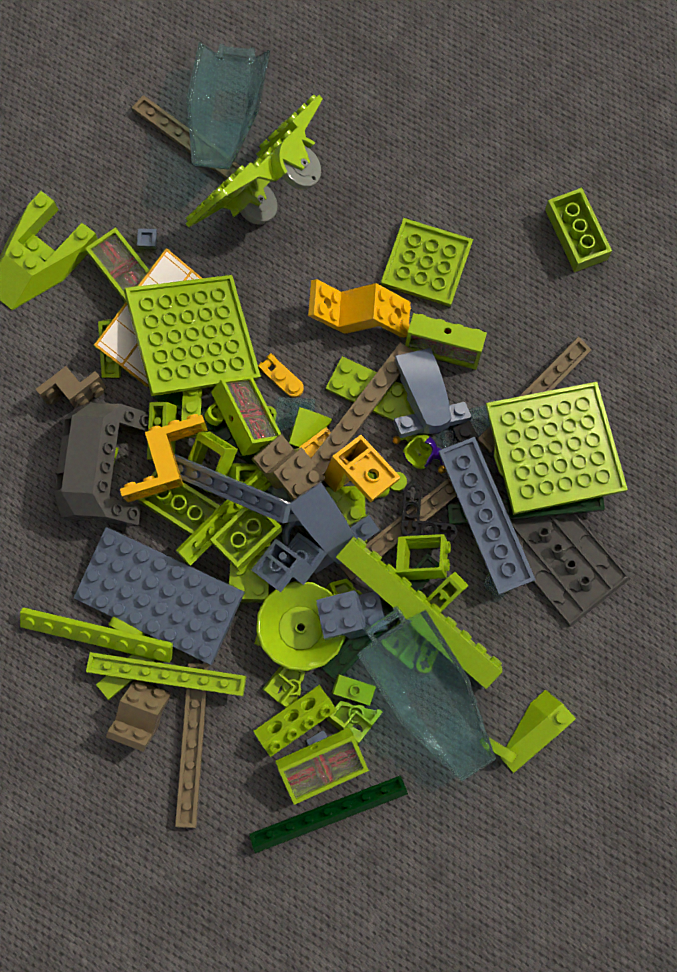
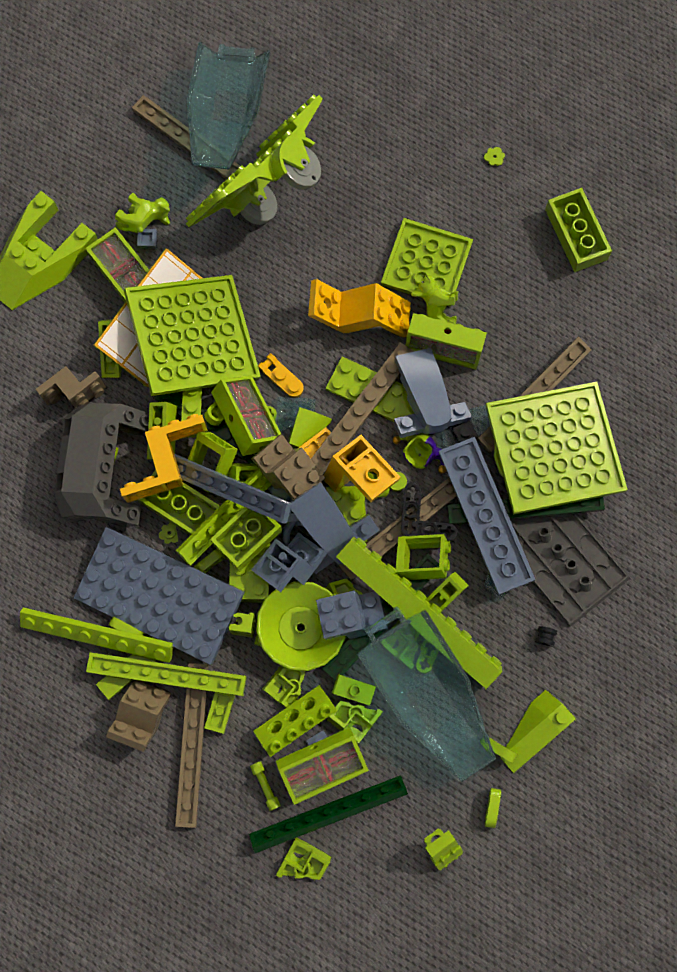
none -> lime animal [115,193,170,233]
none -> lime plant [159,523,179,544]
none -> lime beam [194,549,226,573]
none -> lime plate [205,692,236,734]
none -> lime hinge [229,613,256,638]
none -> lime bar [250,761,281,811]
none -> lime slope [276,837,331,880]
none -> lime animal [411,275,458,324]
none -> lime piece [424,828,463,870]
none -> lime plant [484,147,505,166]
none -> lime beam [484,788,501,829]
none -> black wheel [535,626,558,647]

